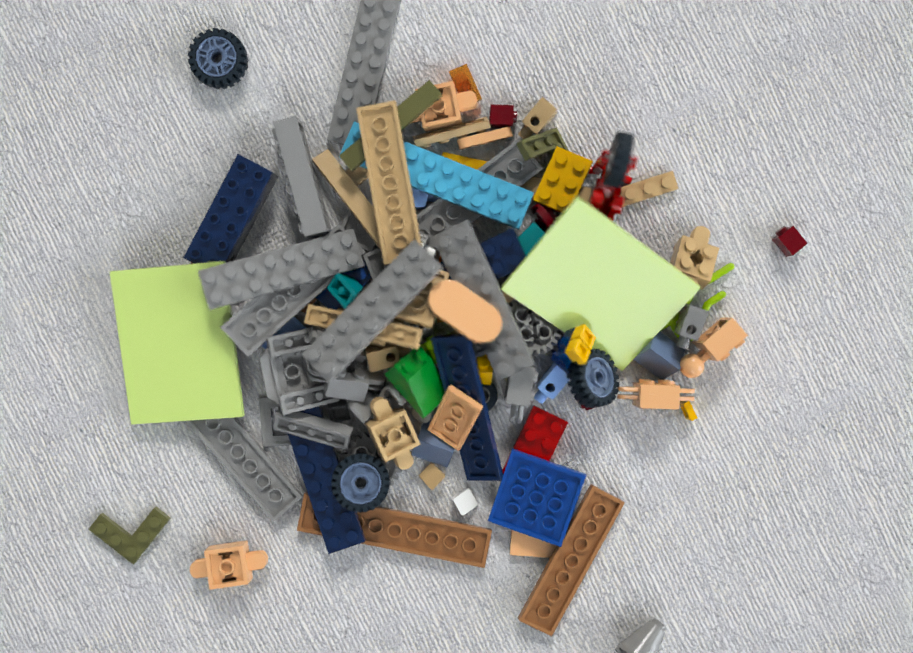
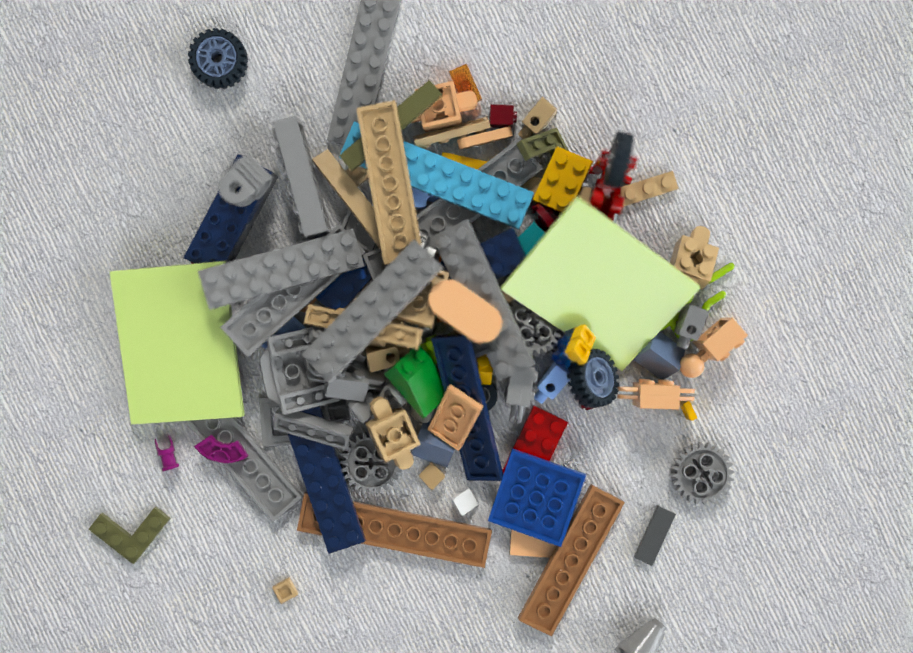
light nougat brick [190,540,268,590] -> none
teal slope [327,273,363,309] -> none
wheel [331,453,390,513] -> none
dark red brick [772,226,808,257] -> none
none -> magenta piece [155,435,179,472]
none -> magenta tile [194,435,249,463]
none -> light grey piece [219,154,273,207]
none -> tan tile [272,577,299,604]
none -> dark grey tile [634,505,676,566]
none -> light grey gear [670,442,734,505]

